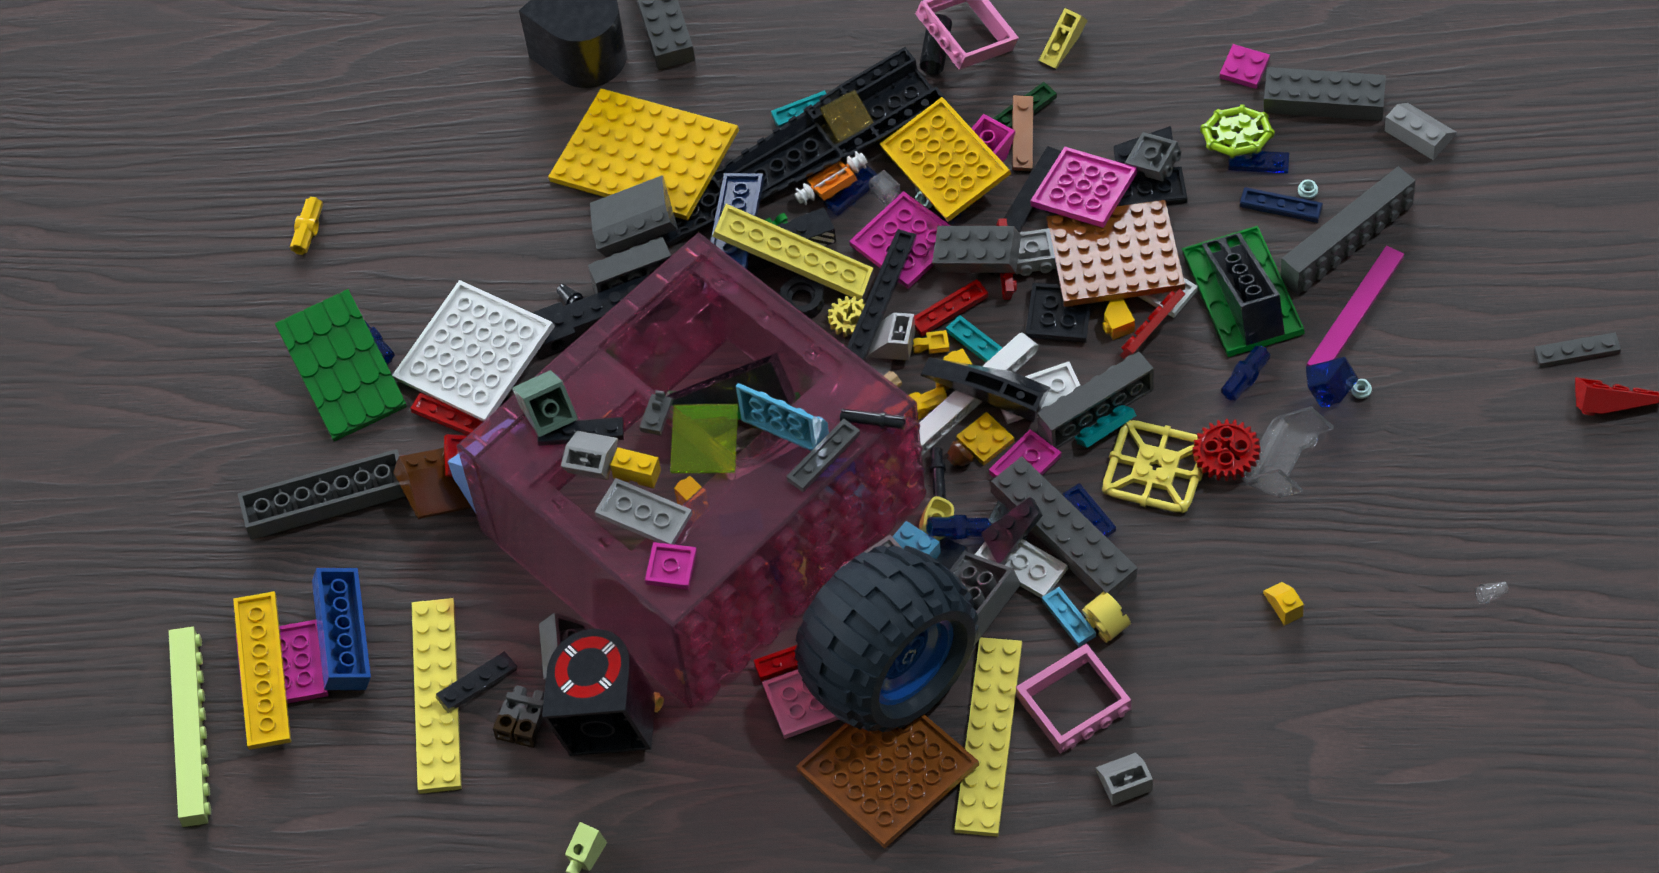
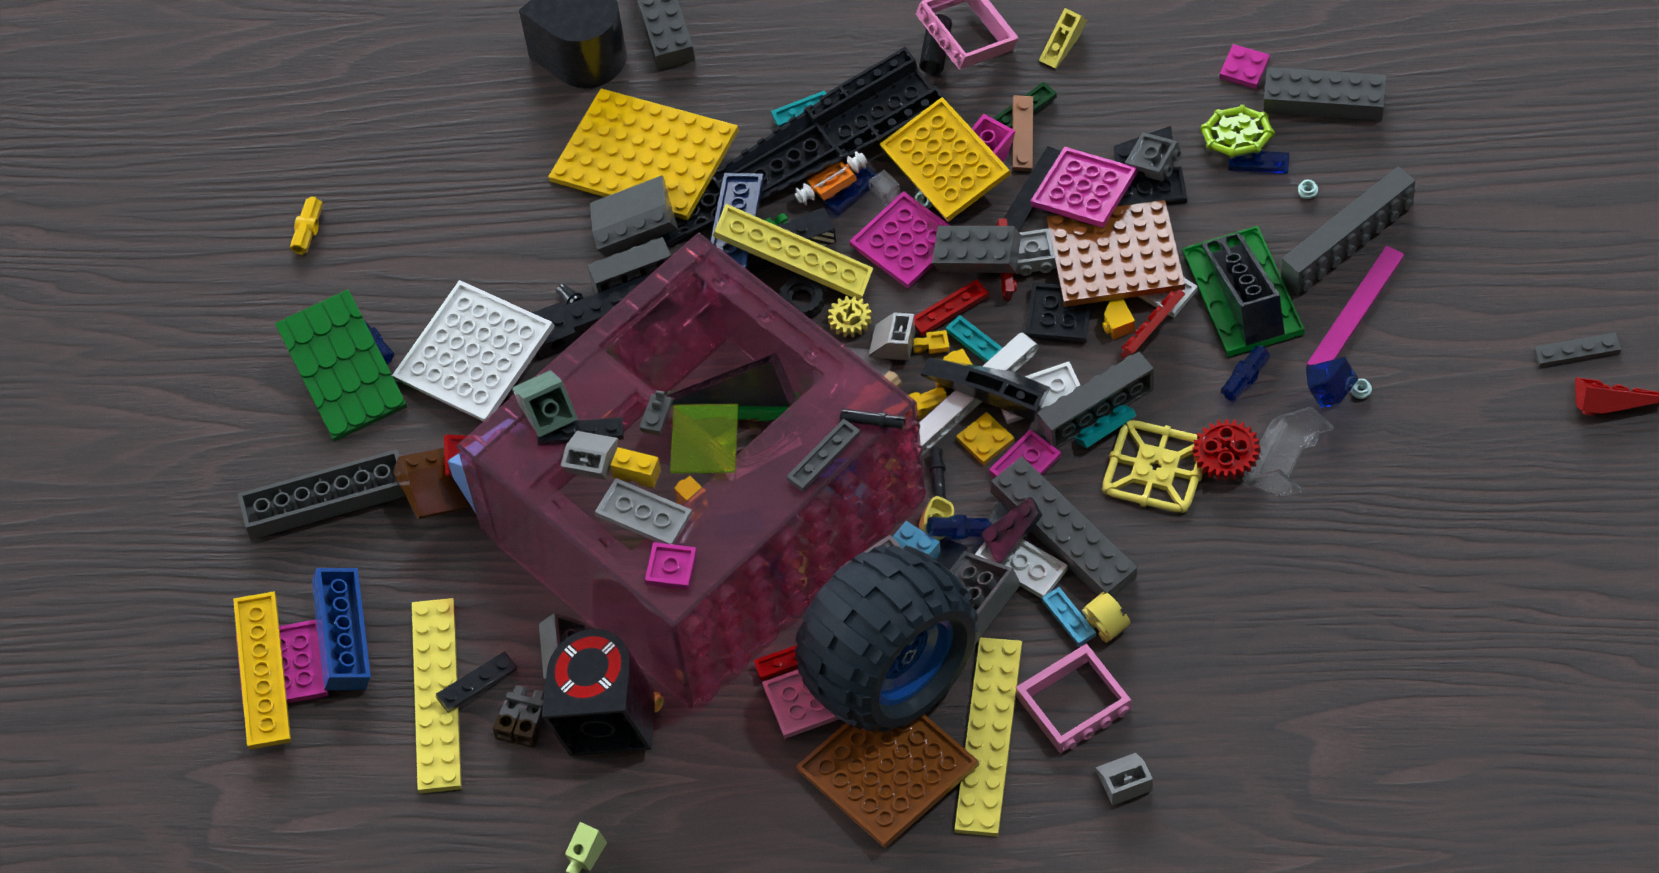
yellowish green brick [169,626,211,827] -> none
red plate [410,393,492,437] -> none
medium azure slope [736,383,829,451] -> none
clear yellow plate [820,90,874,143] -> none
black tile [843,229,917,366] -> none
reddish brown cone [947,440,974,467] -> none
clear blue plate [1063,483,1116,537] -> none
dark blue tile [1240,187,1323,223] -> none
yellow slope [1263,582,1304,626] -> none
light grey slope [1384,103,1457,160] -> none
clear cone [1475,581,1509,604] -> none

